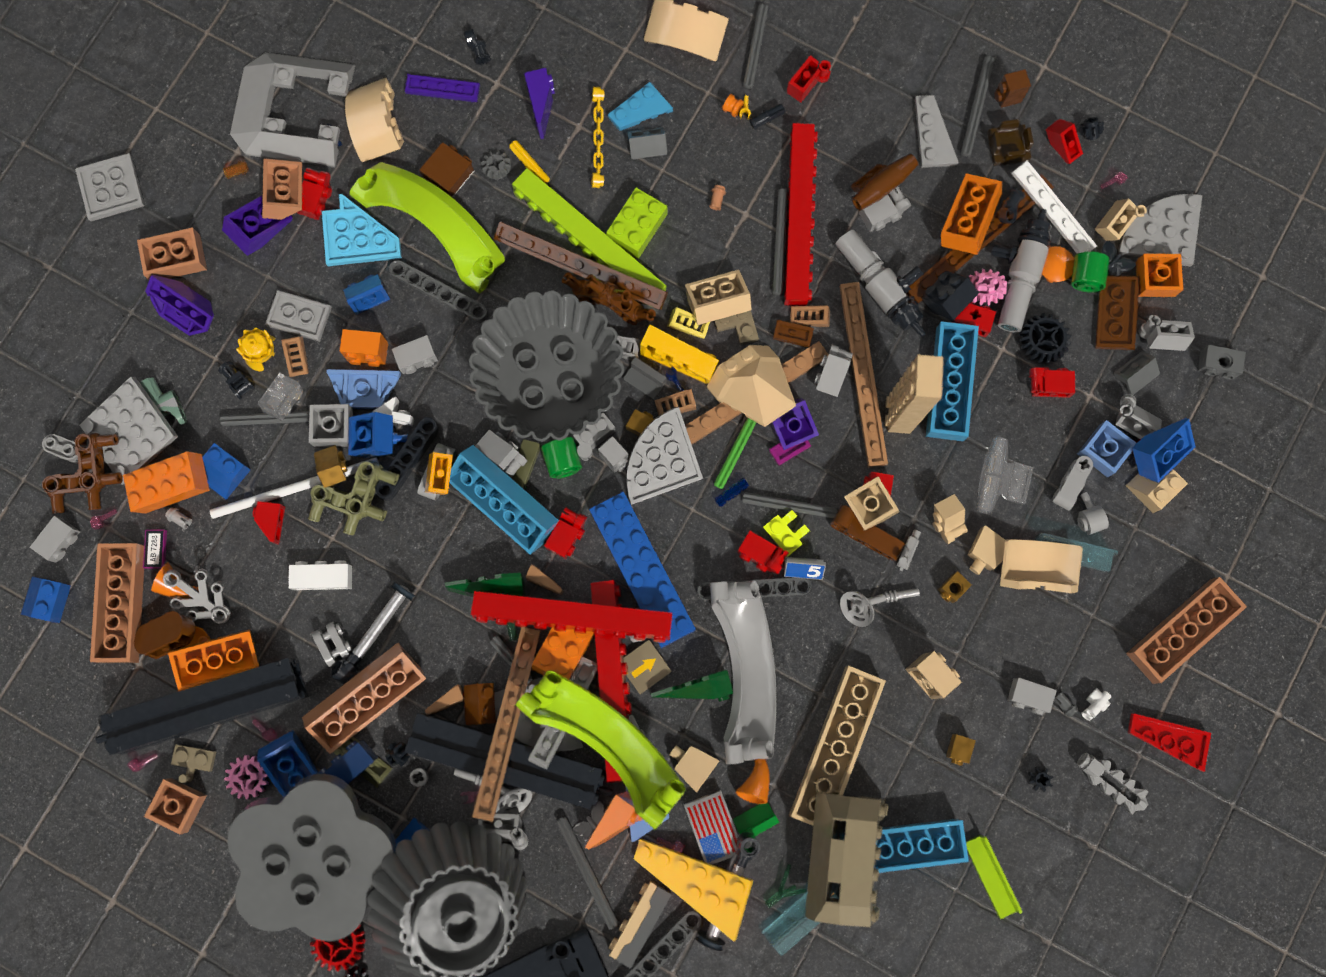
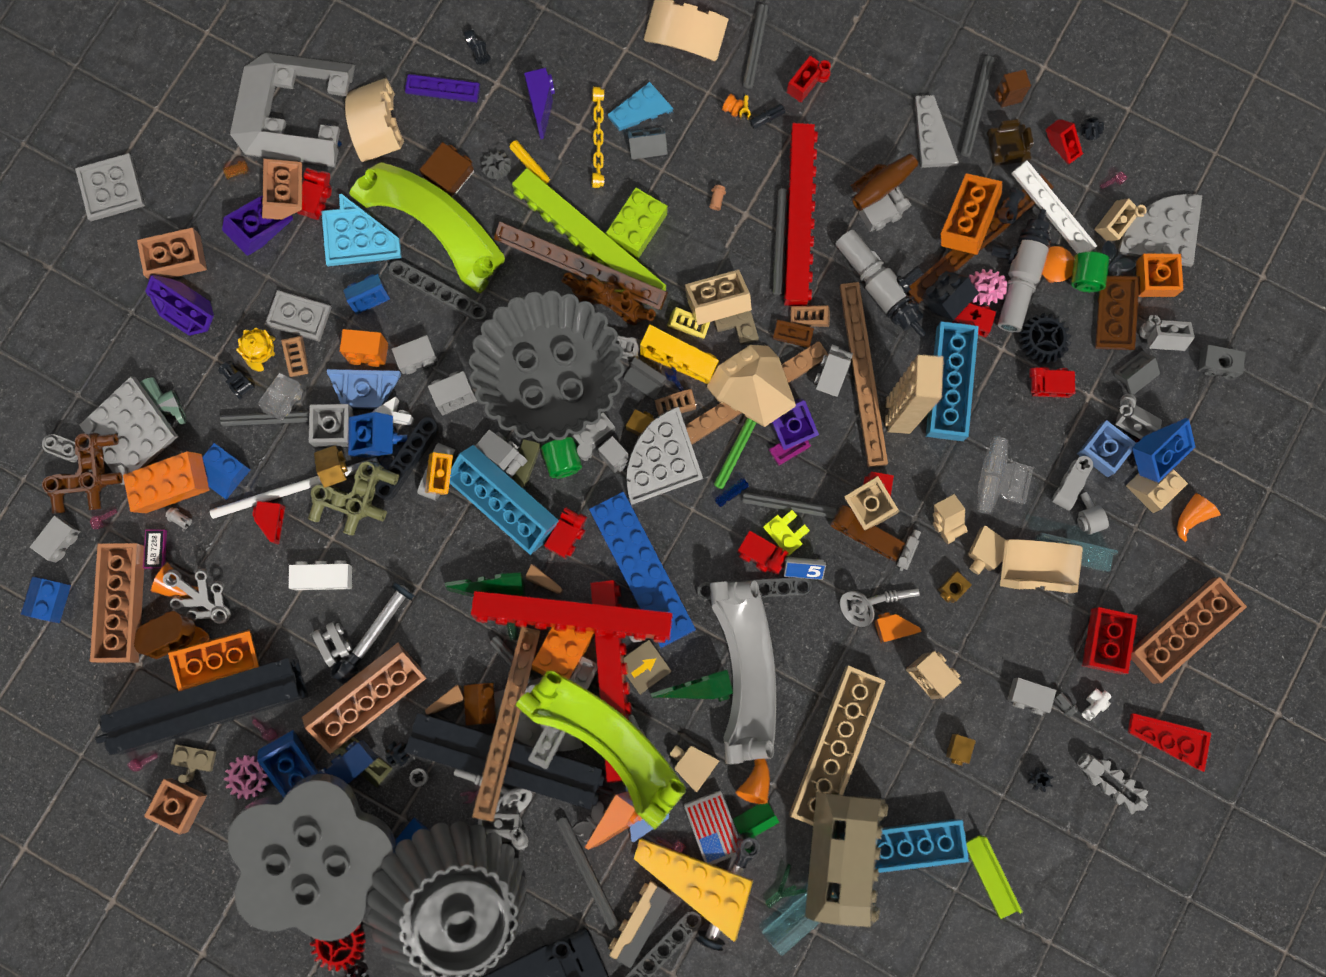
none -> light grey brick [428,371,477,416]
none -> orange slope [874,612,921,643]
none -> red brick [1082,607,1138,675]
none -> orange hat [1176,493,1221,542]

